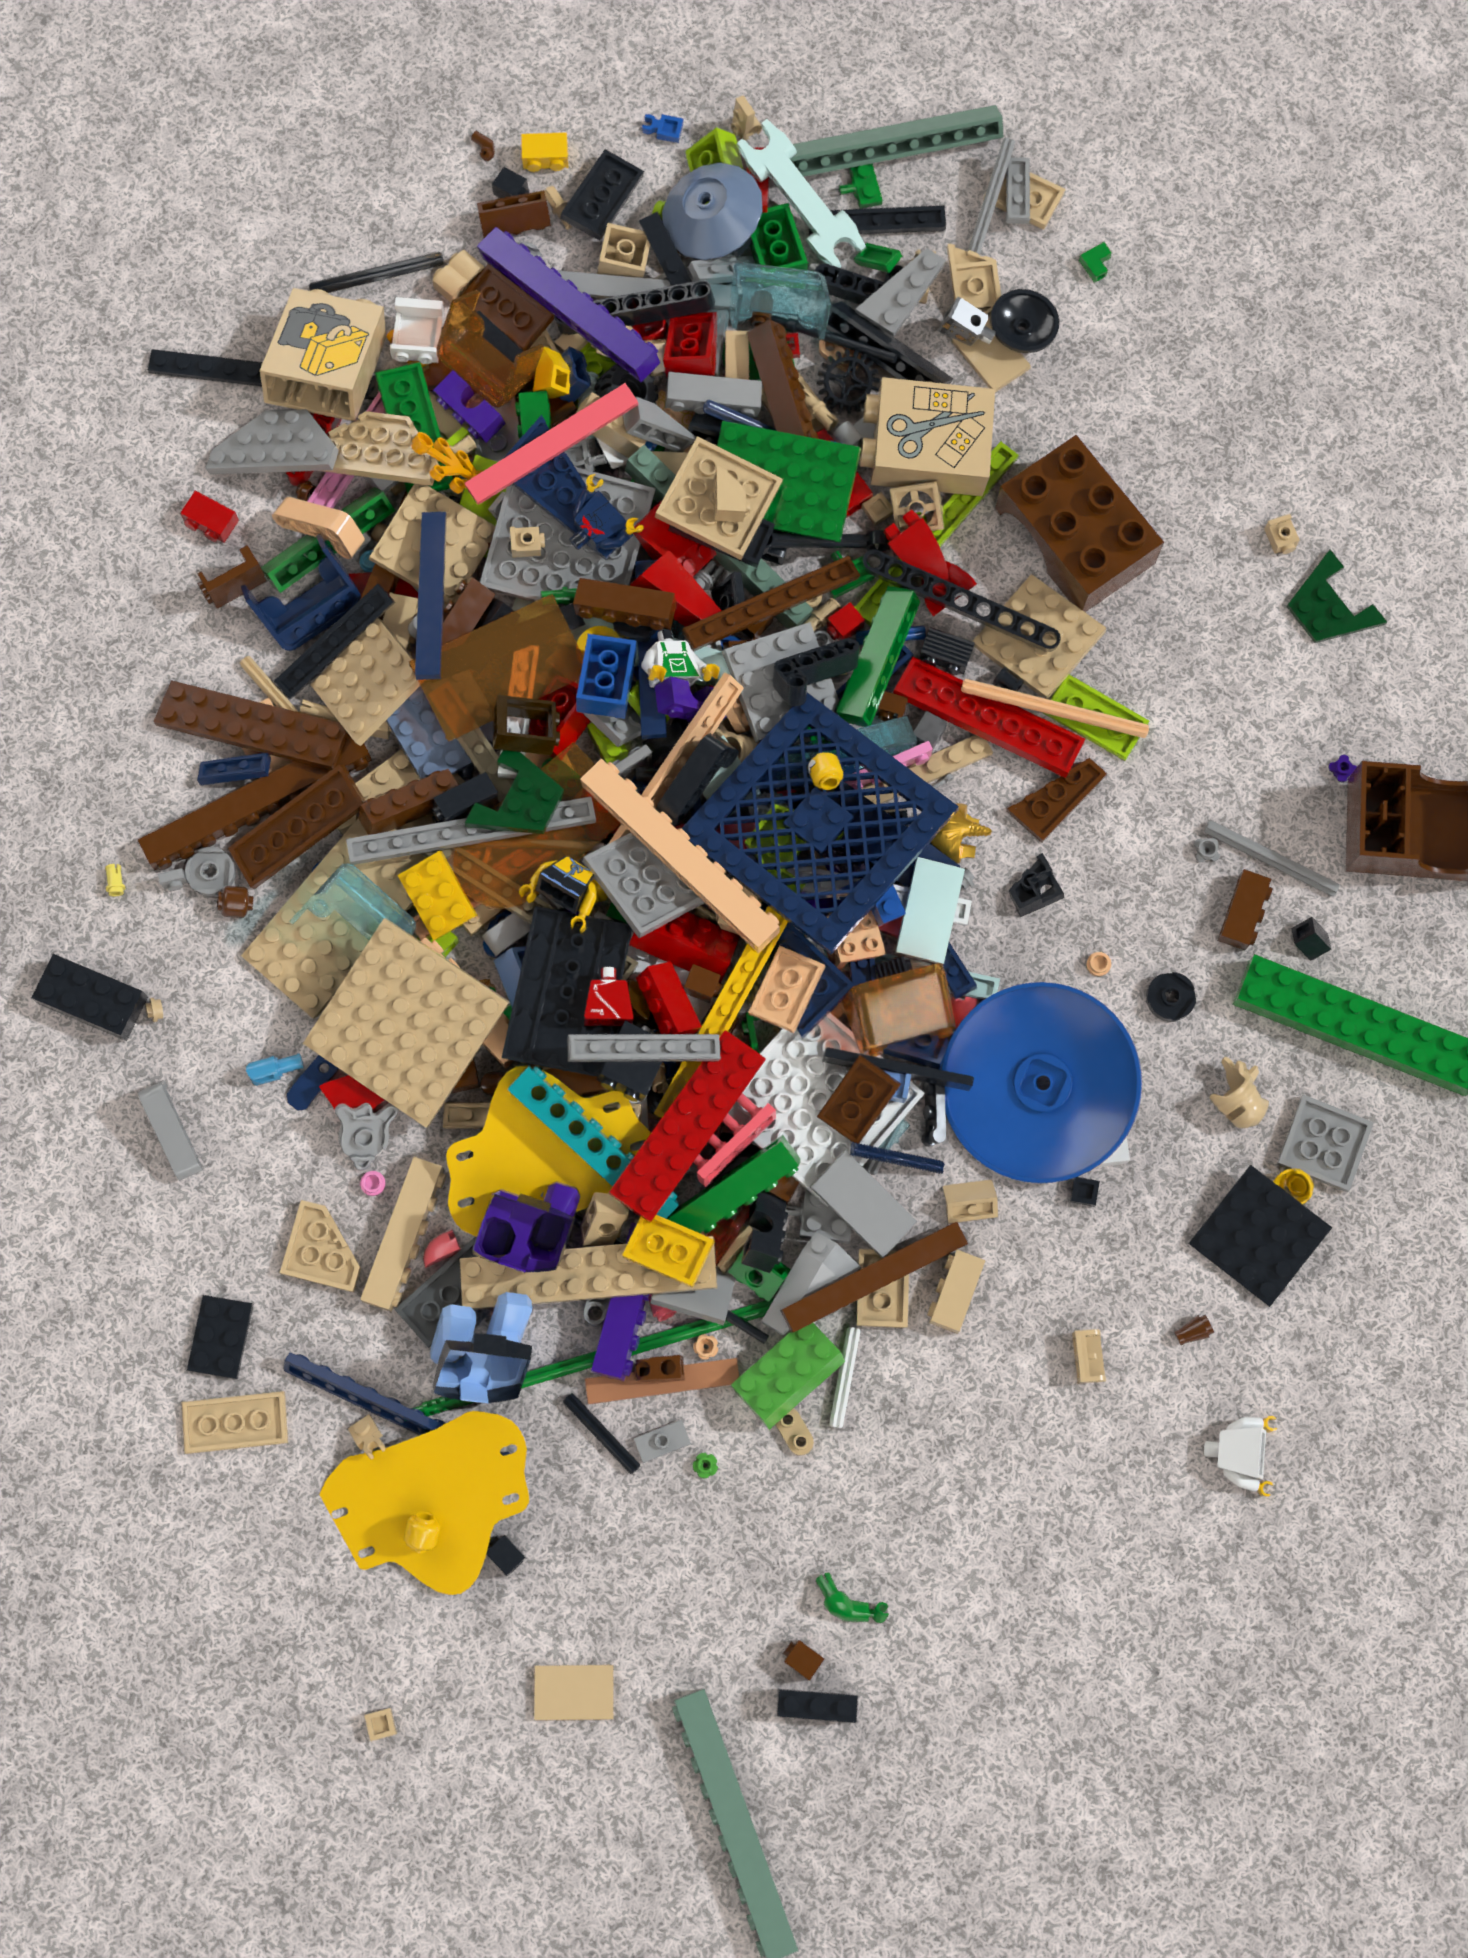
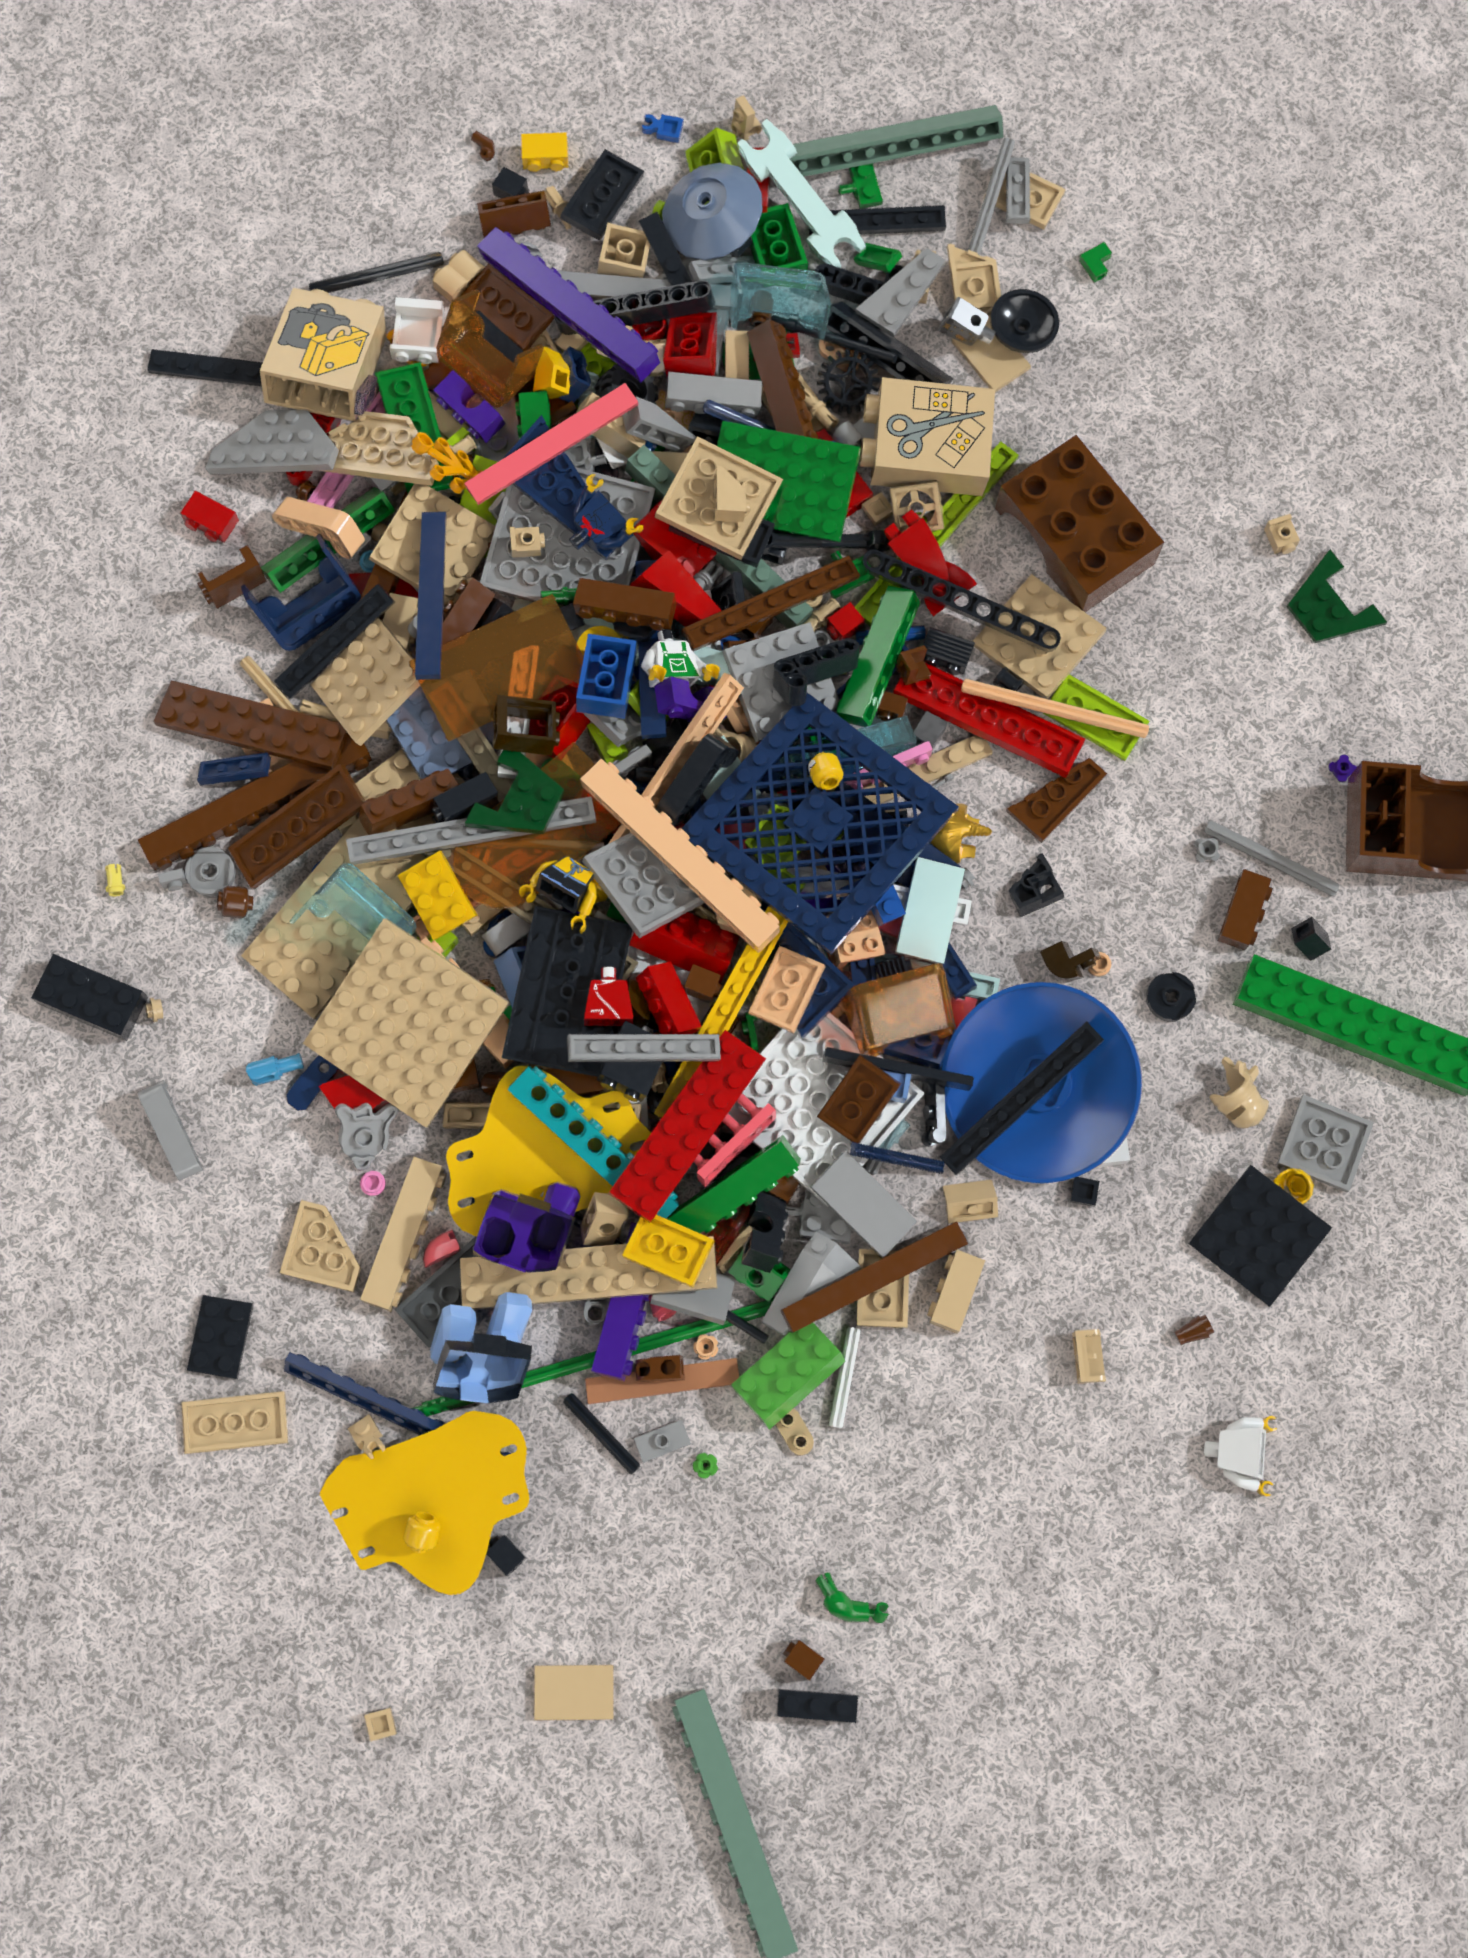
none -> tile [354,375,377,416]
none -> reddish brown panel [895,646,931,685]
none -> black tile [940,1021,1104,1176]
none -> dark brown brick [1040,941,1101,980]

